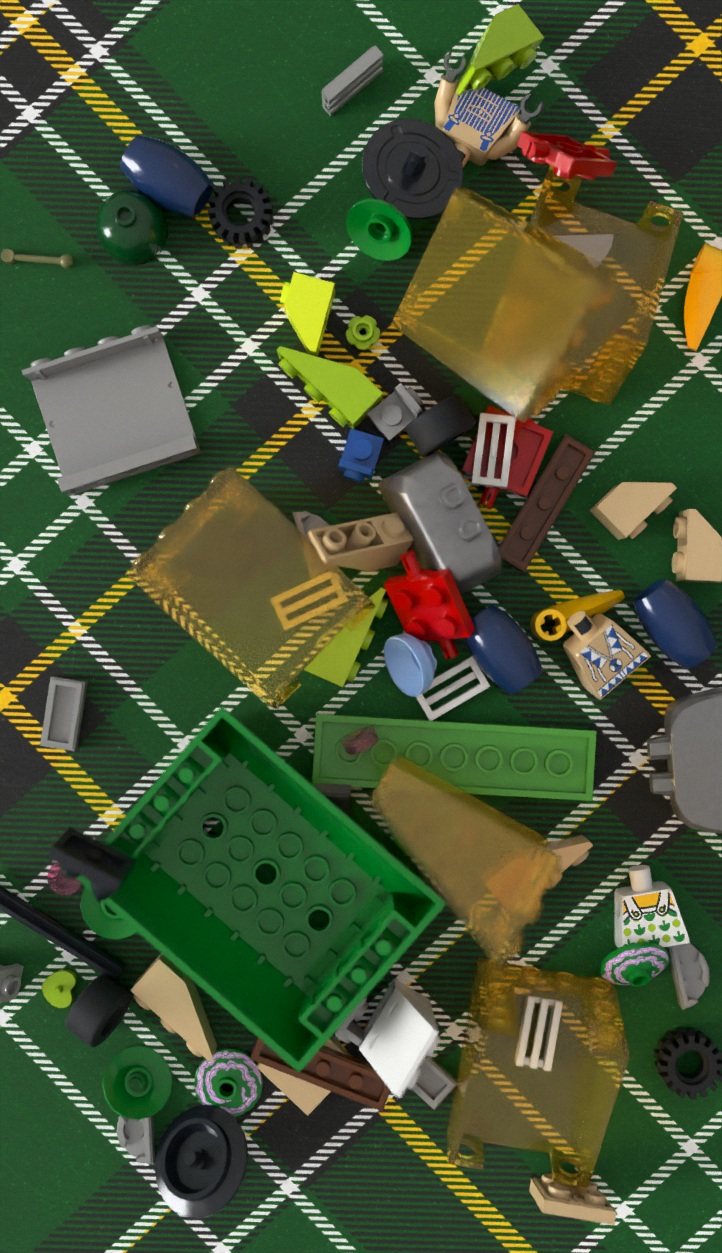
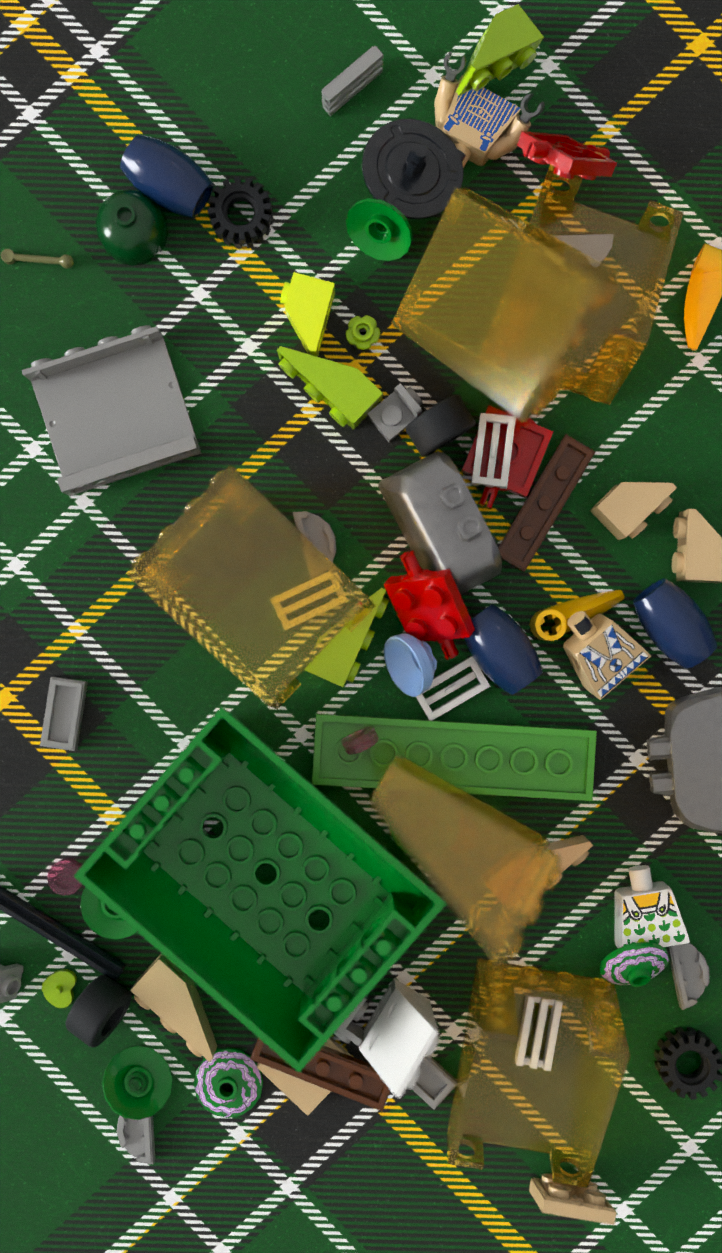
black tile [48,827,136,902] -> none
black piece [155,1105,248,1218] -> none
tan slope [308,512,414,572] -> none
dark grey tile [316,783,351,816] -> none
blue bracket [338,429,384,483] -> none

